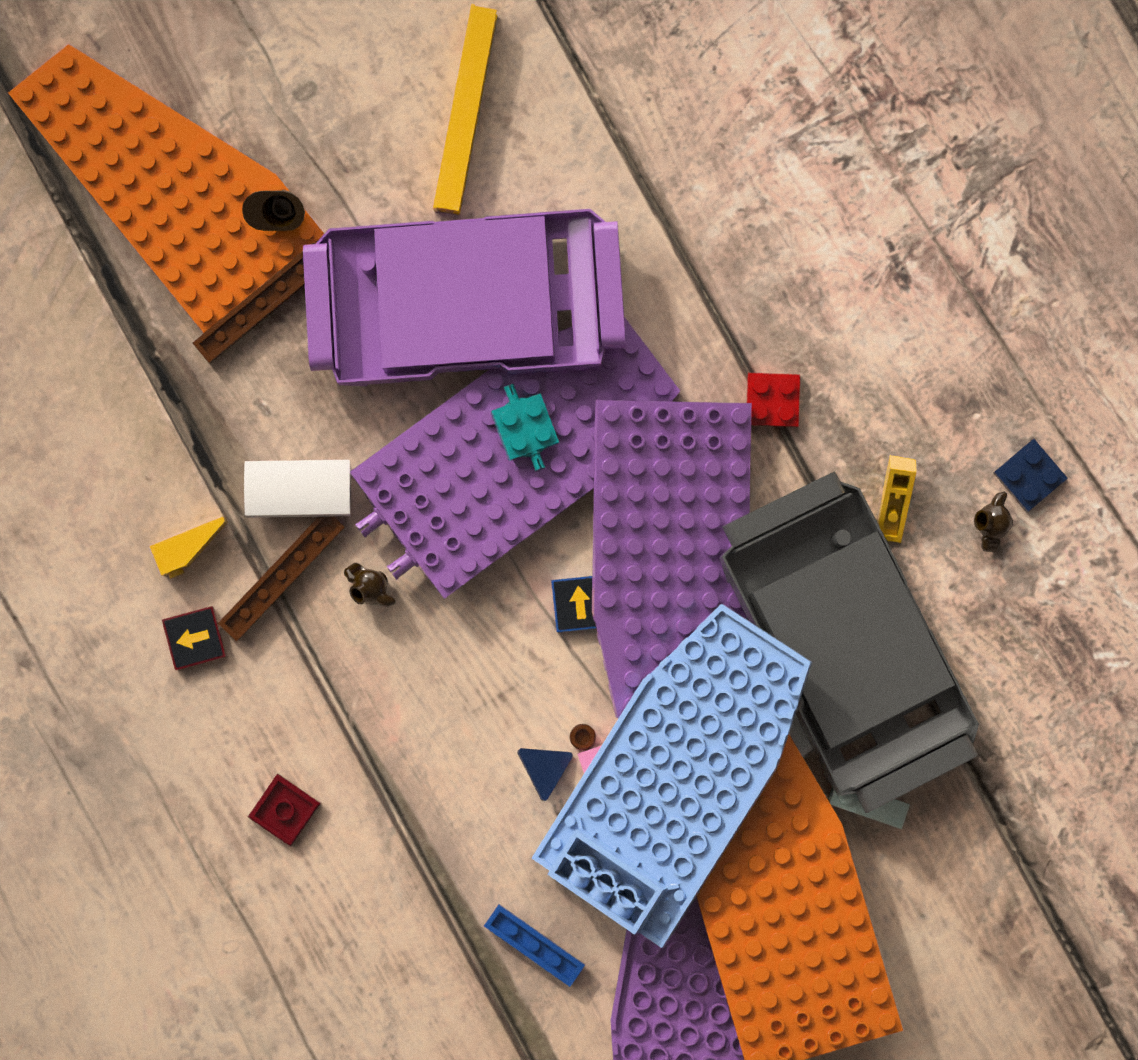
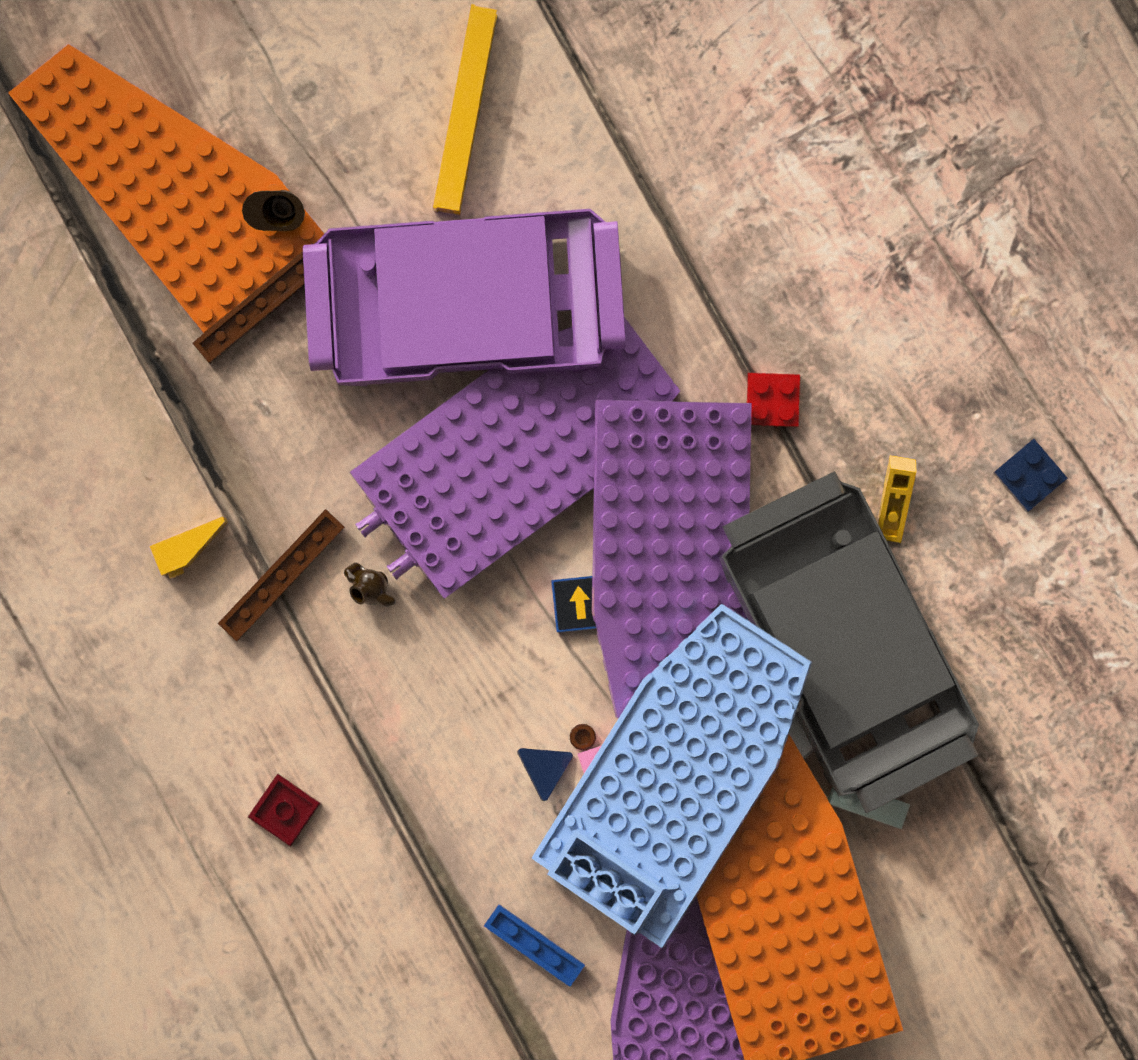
black tile [162,606,227,670] -> none
white slope [244,460,351,518] -> none
teal plate [490,384,559,471] -> none
dark brown piece [974,491,1013,552] -> none

